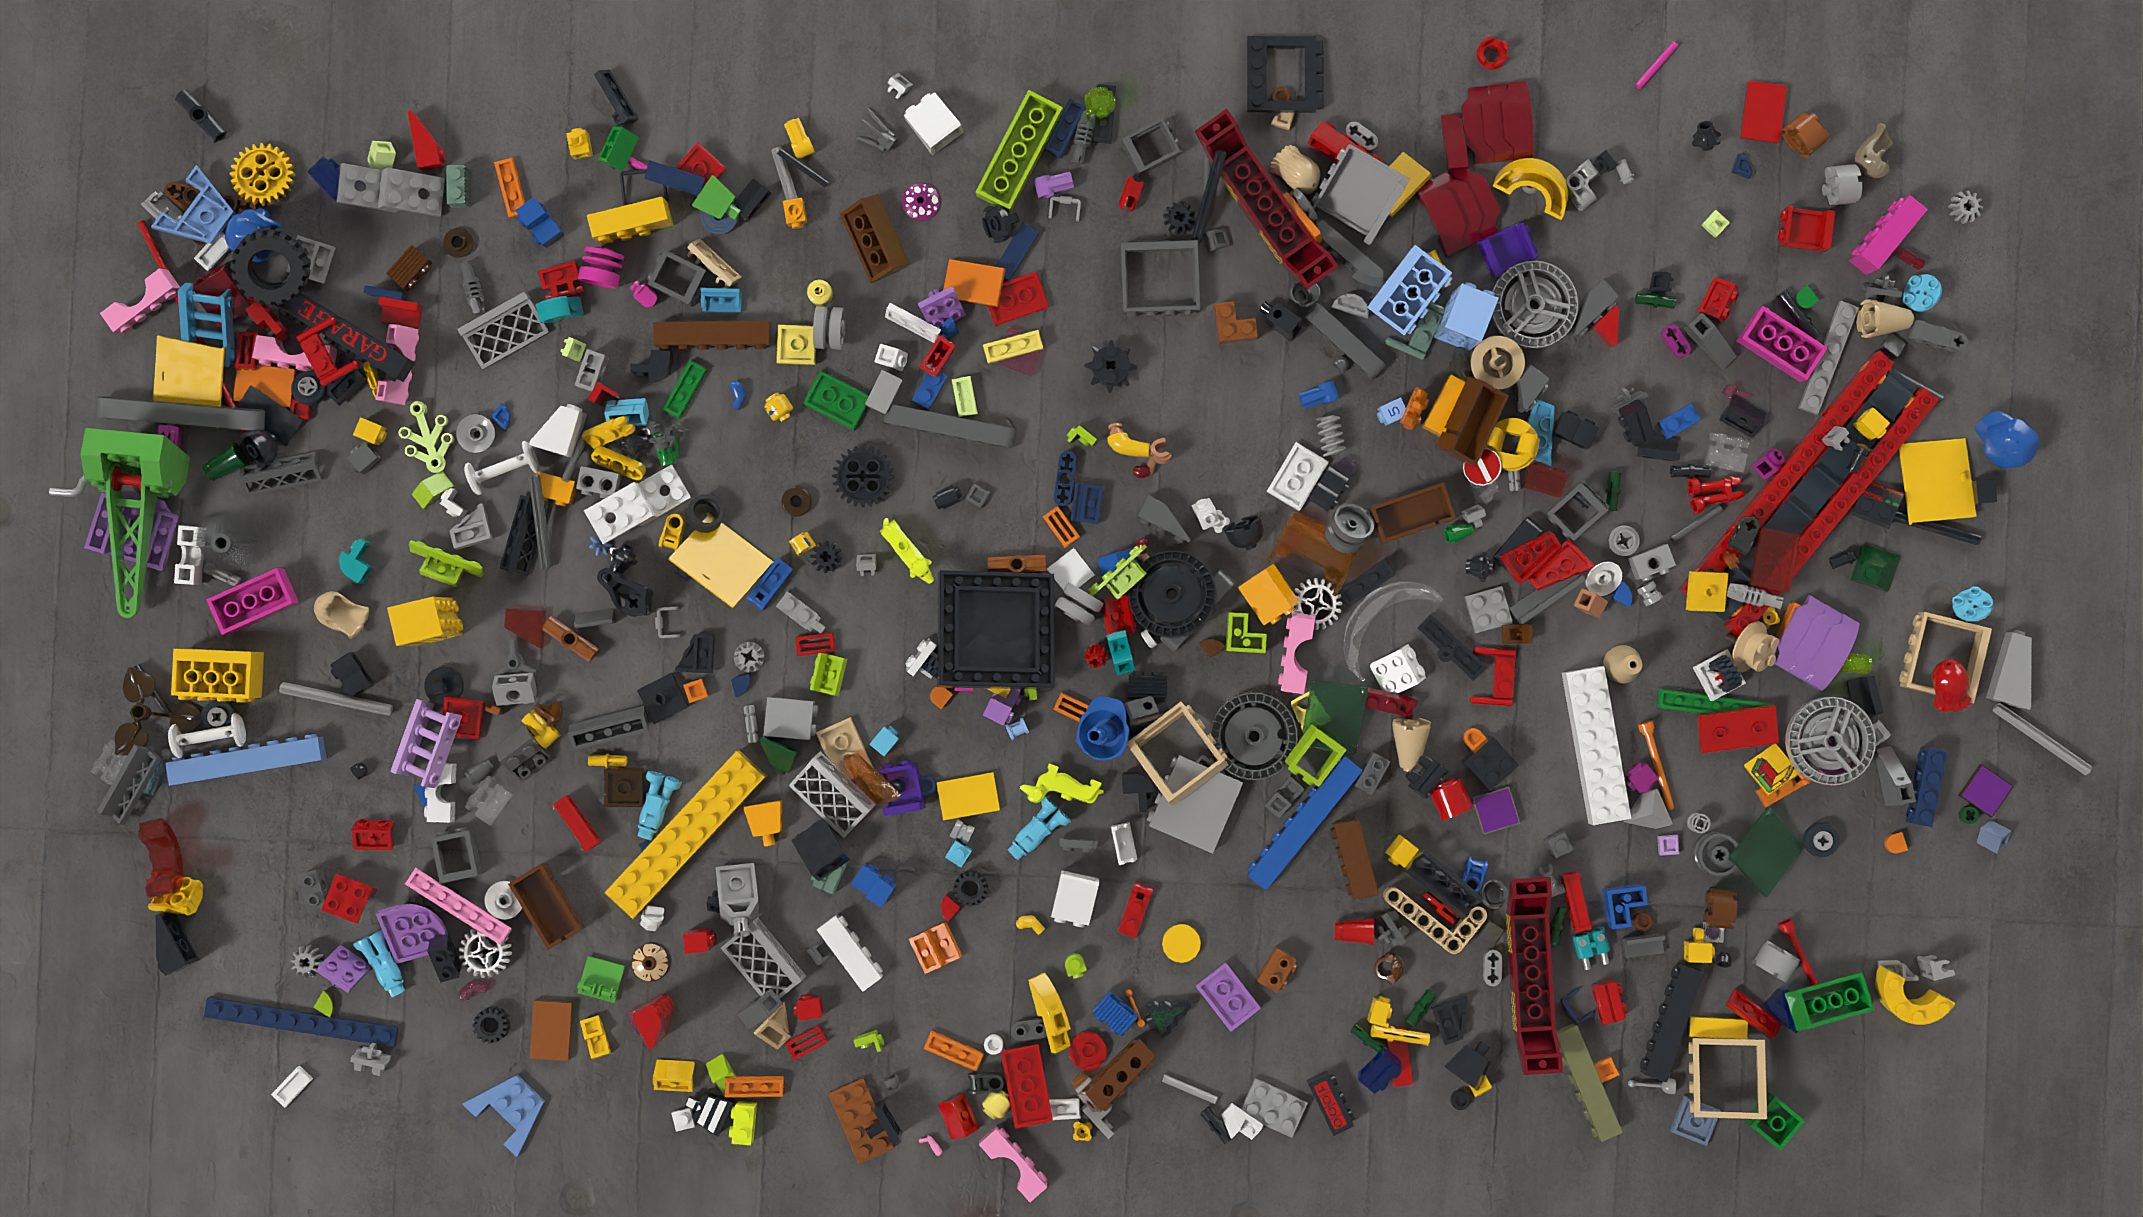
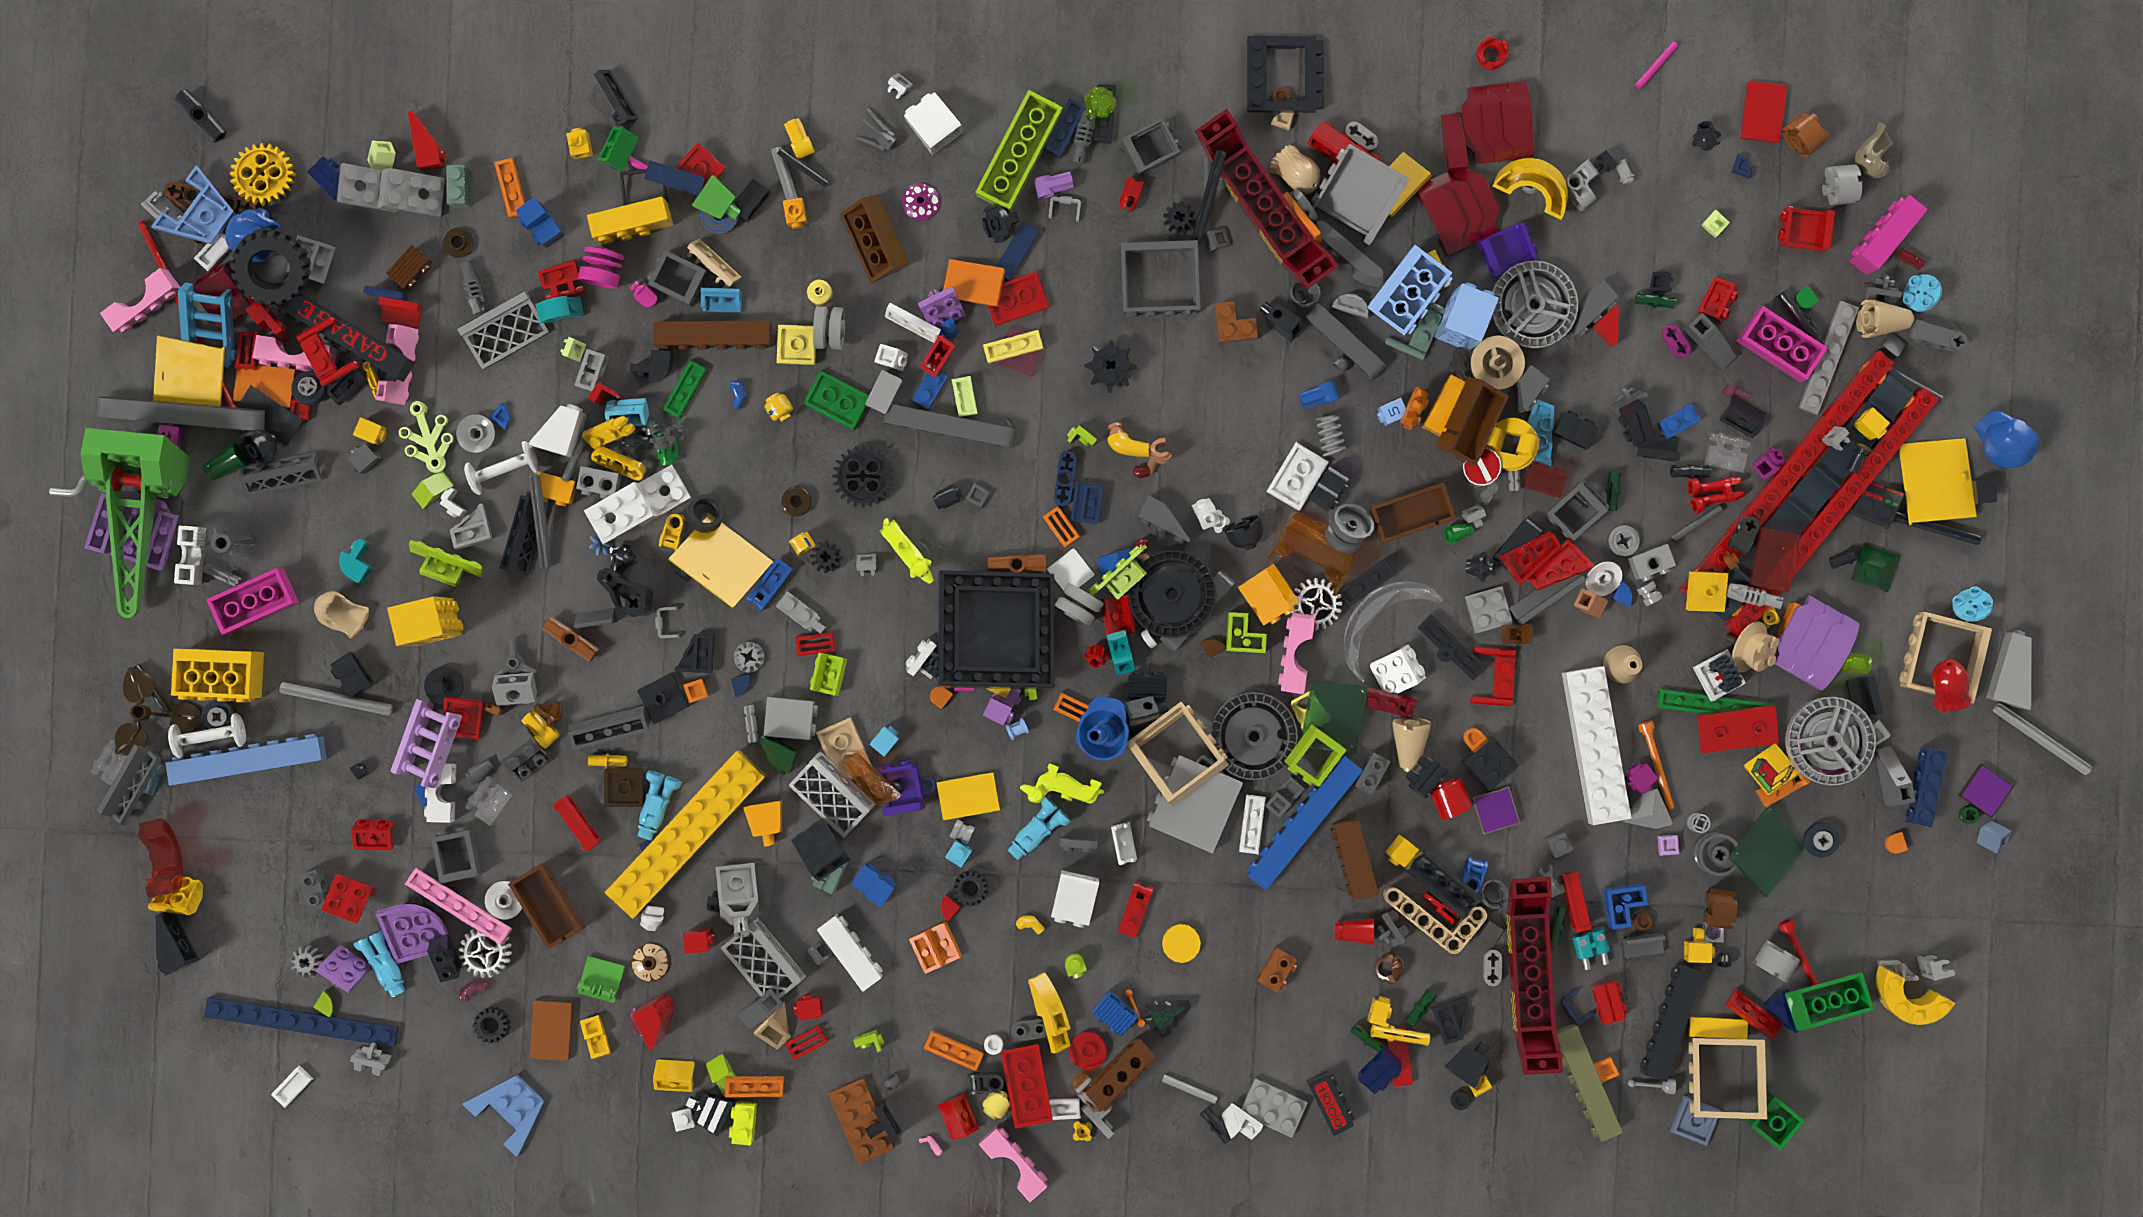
clear red wing [504,608,546,648] -> none
black brick [1122,773,1154,812] -> none
medium lavender plate [1195,962,1261,1032] -> none
light grey gear [1948,190,1983,224] -> none
none -> white tile [1239,794,1266,854]

